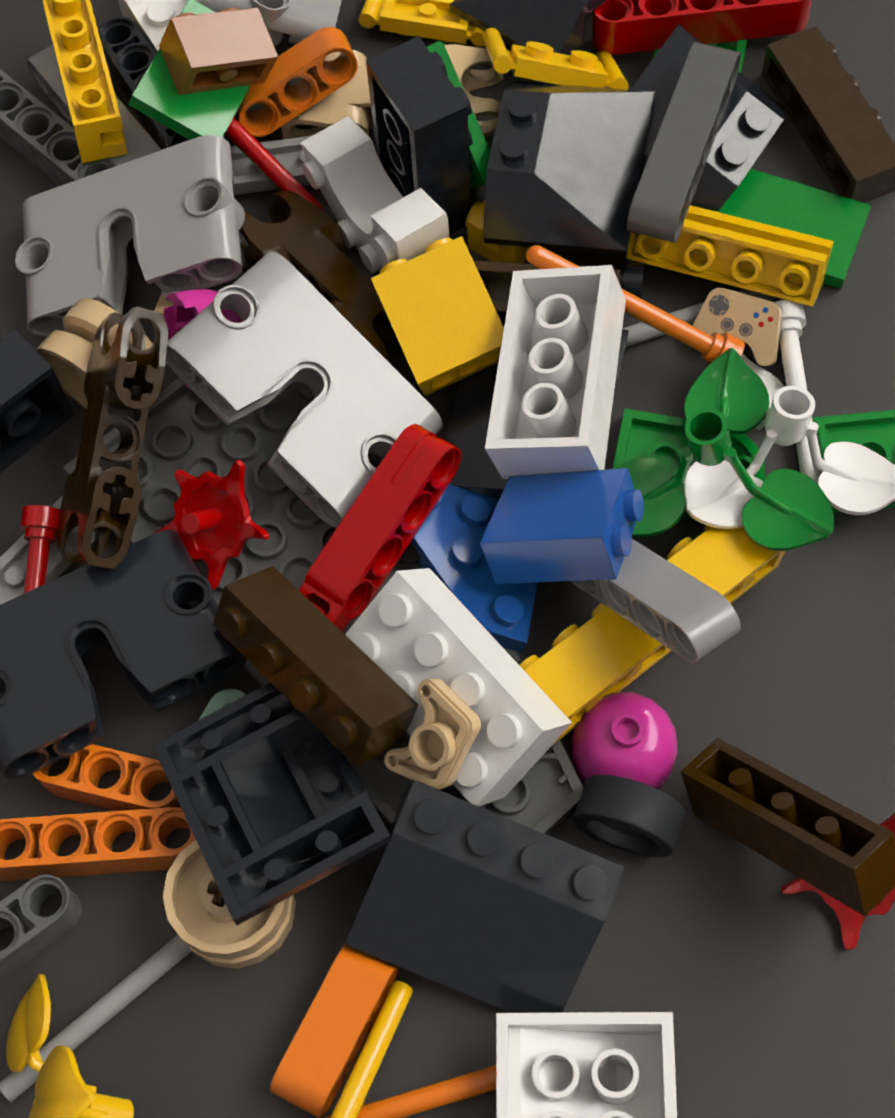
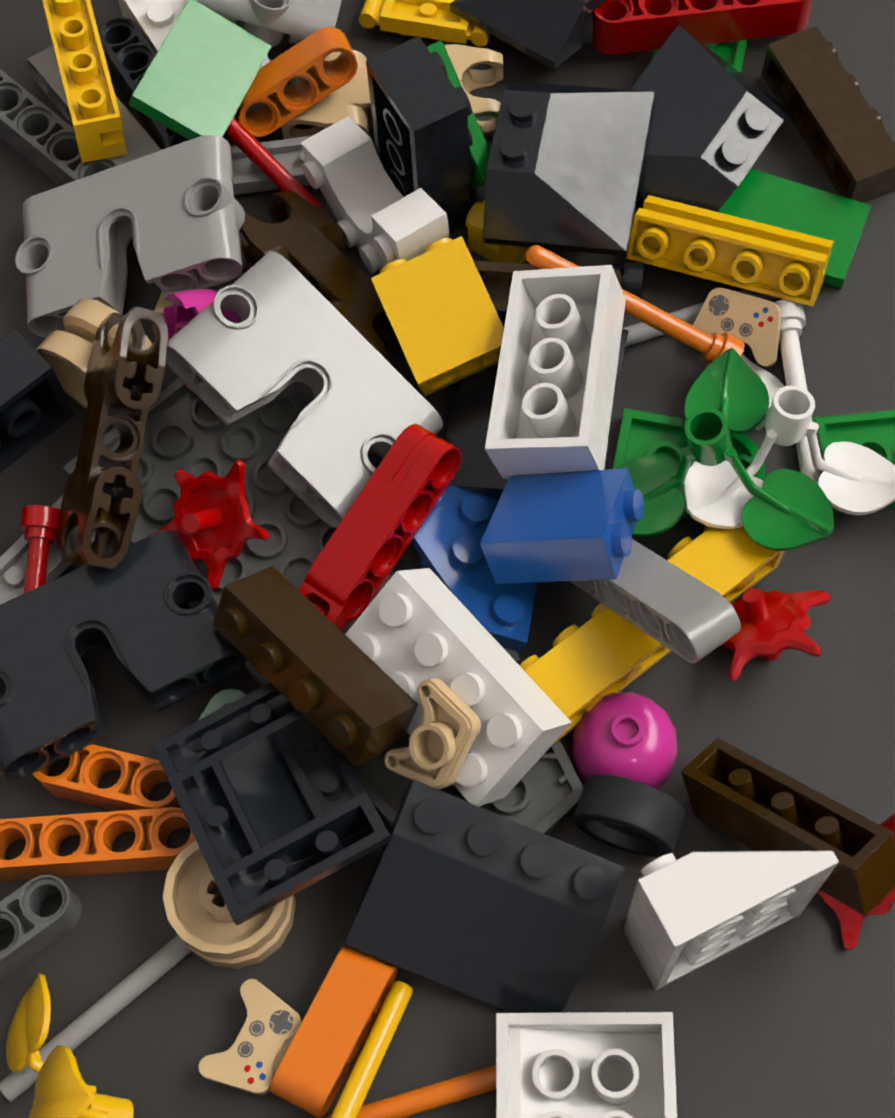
brick [159,7,278,95] -> none
yellow plate [482,28,628,89] -> none
dark grey beam [627,42,741,243] -> none
none -> tan piece [199,979,302,1095]
none -> white slope [623,851,839,991]
none -> red piece [723,588,831,682]

